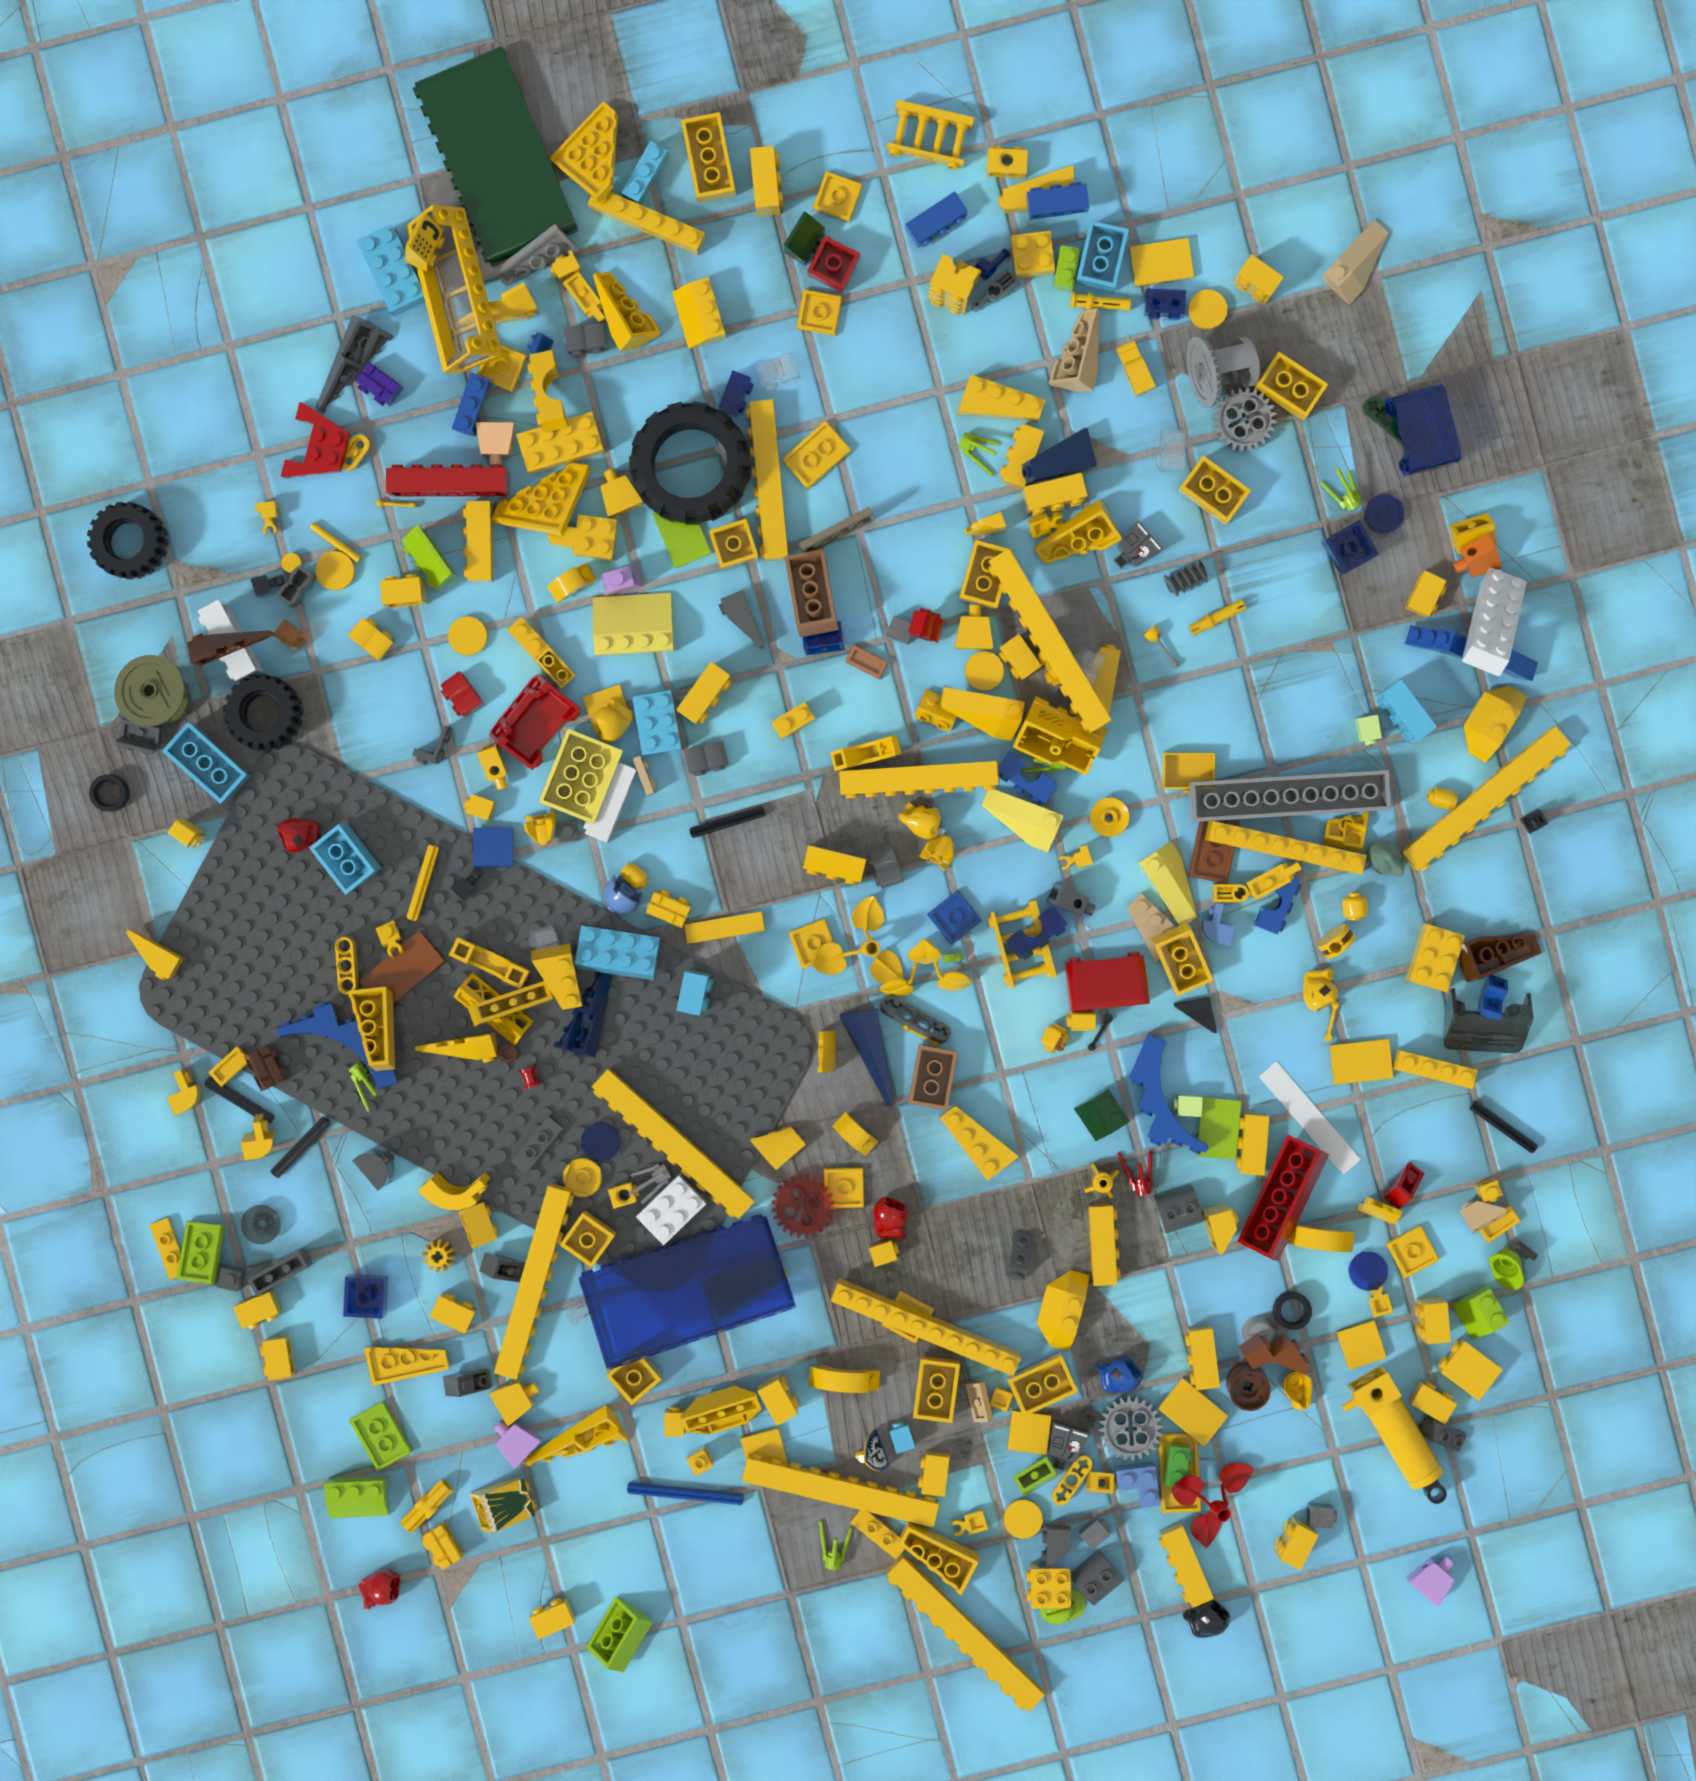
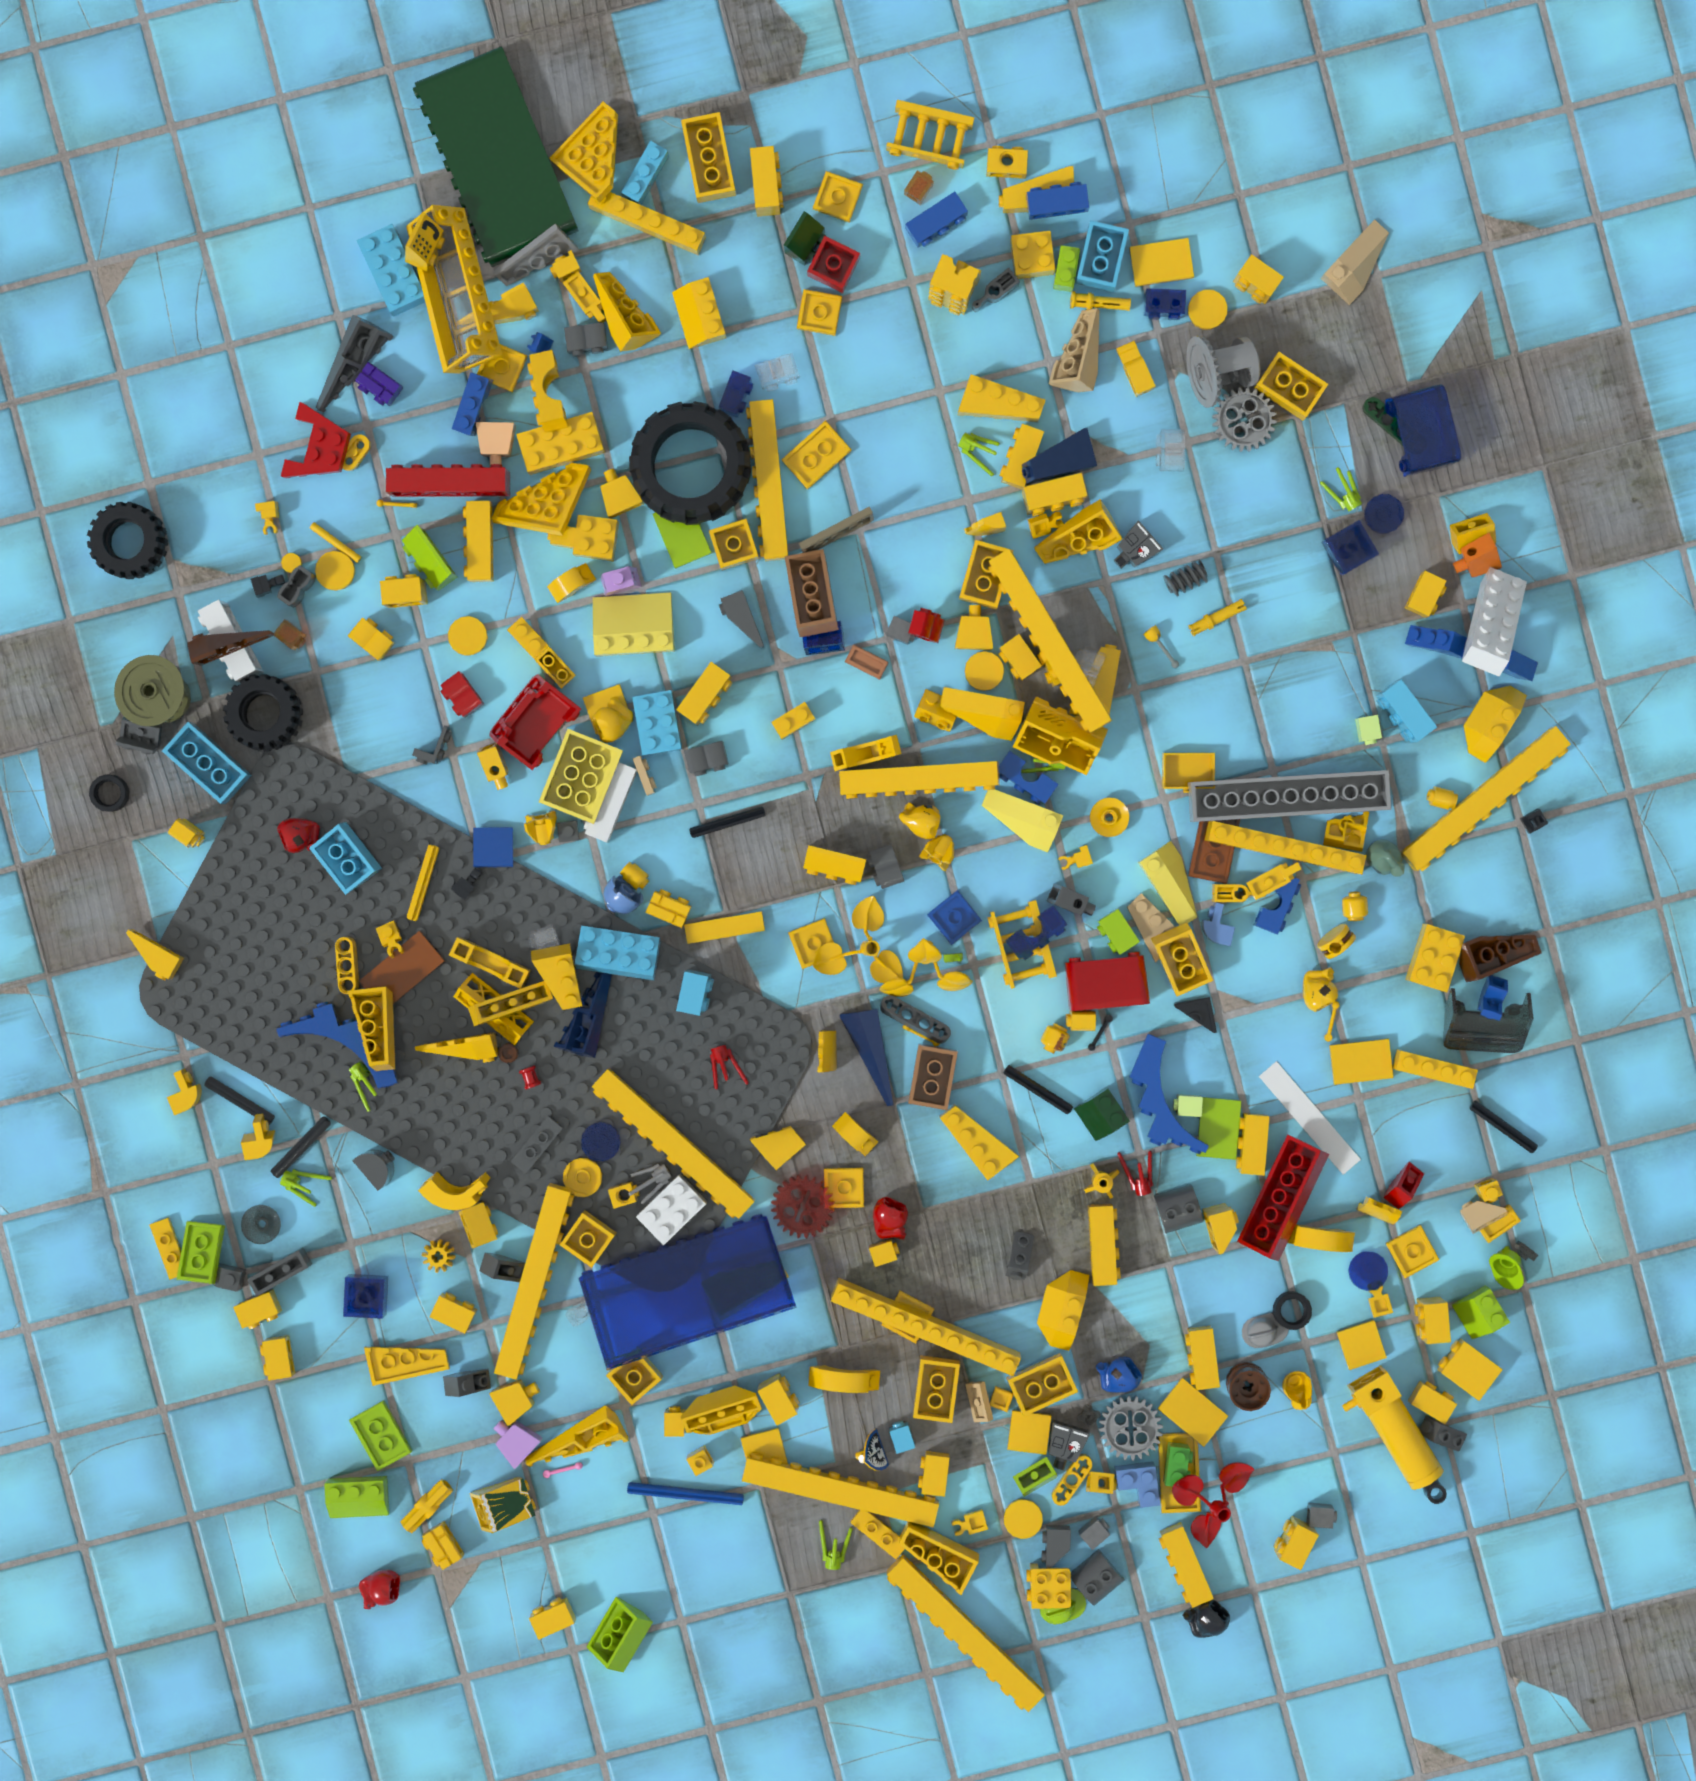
yellow tile [208,1046,247,1087] -> none
reddish brown brick [244,1045,286,1092] -> none
yellow brick [464,794,497,821] -> none
clear blue bar [975,249,1010,281] -> none
yellow brick [1177,455,1251,525] -> none
dark orange arch [1238,1334,1311,1374] -> none
lavender torso [1406,1556,1455,1607] -> none
none -> lime plant [280,1169,332,1207]
none -> bright pink hinge [543,1462,583,1478]
none -> red plant [710,1045,749,1089]
none -> clear orange brick [904,170,934,205]
none -> black axle [1003,1065,1073,1114]
none -> lime brick [1097,909,1140,955]

